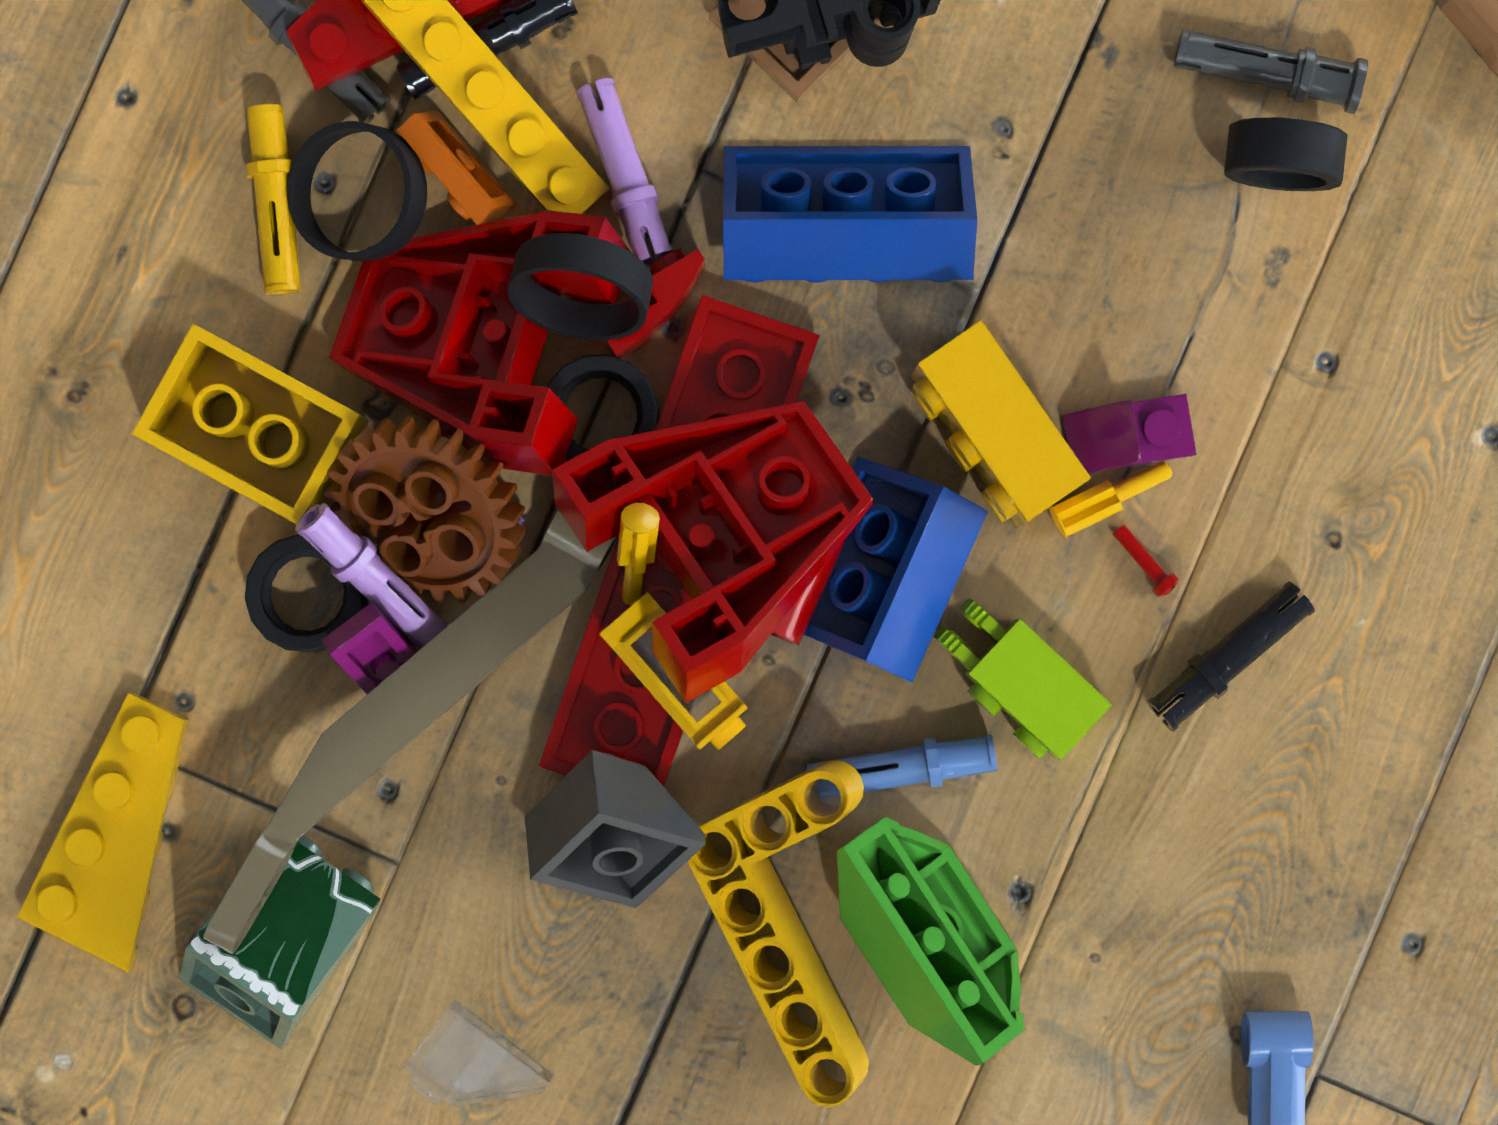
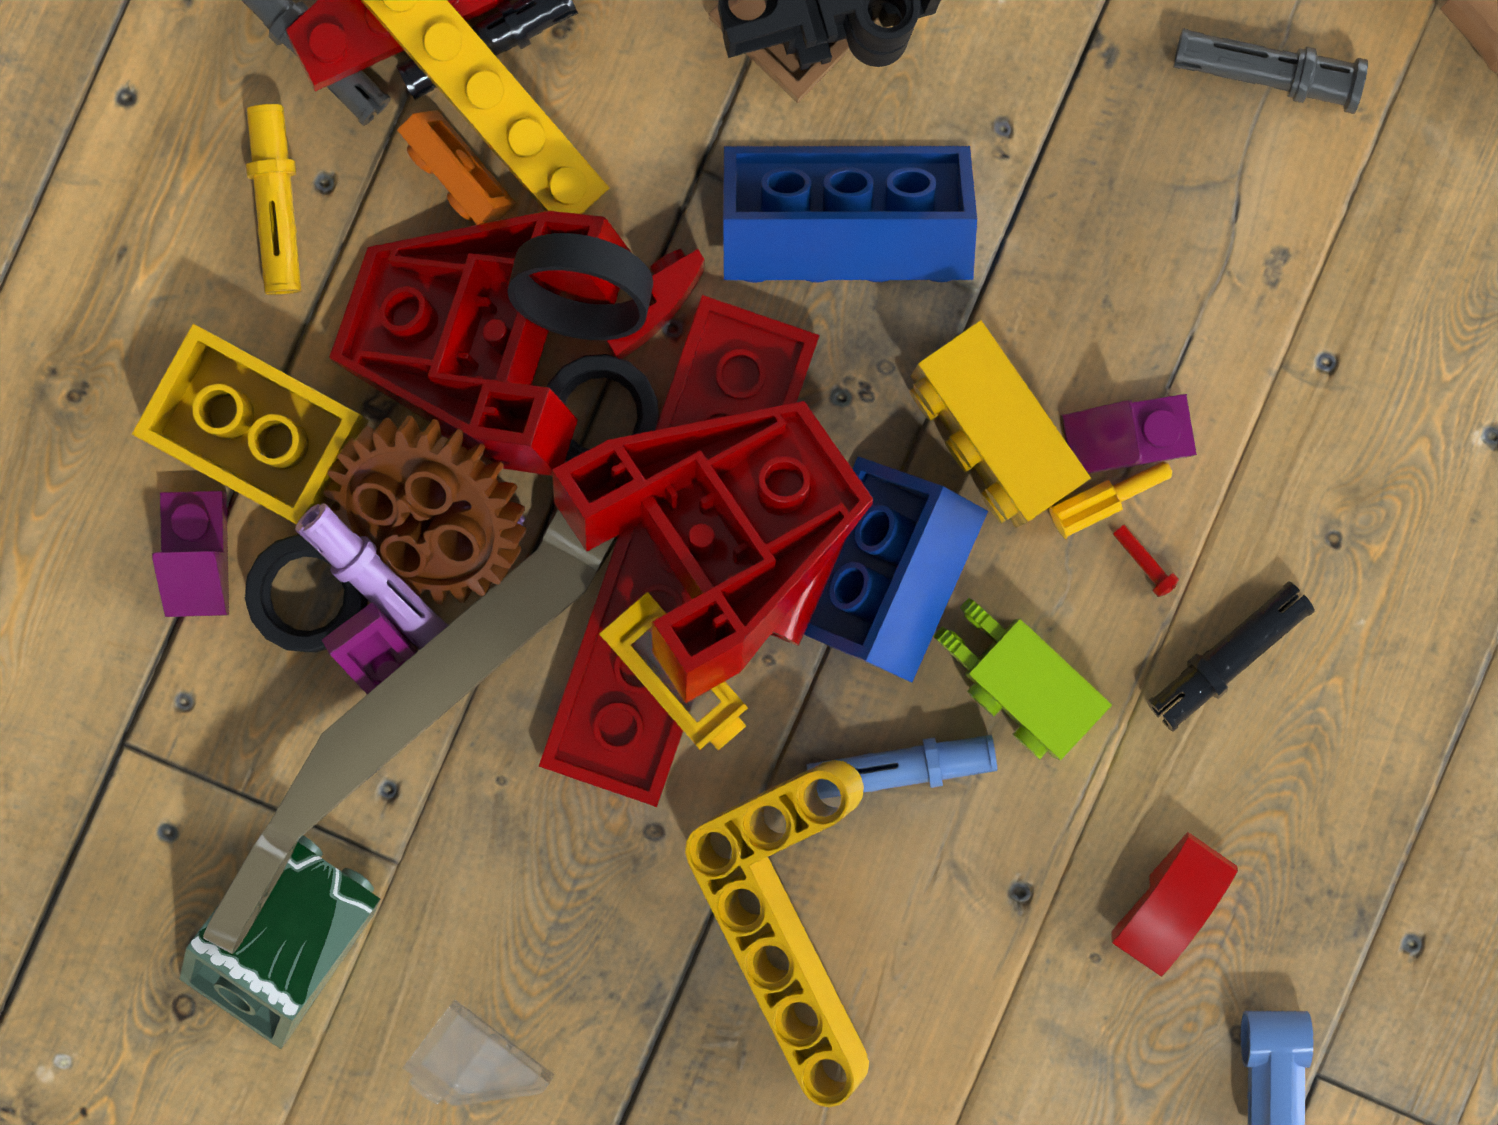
yellow wing [17,692,189,972] -> none
black tyre [287,121,427,262] -> none
dark grey slope [525,750,706,908] -> none
lavender pin [576,78,674,265] -> none
yellow axle [617,503,660,605] -> none
bright green wedge [837,817,1025,1066] -> none
black tyre [1224,117,1348,191] -> none
none -> magenta slope [152,491,229,617]
none -> red slope [1111,832,1238,977]

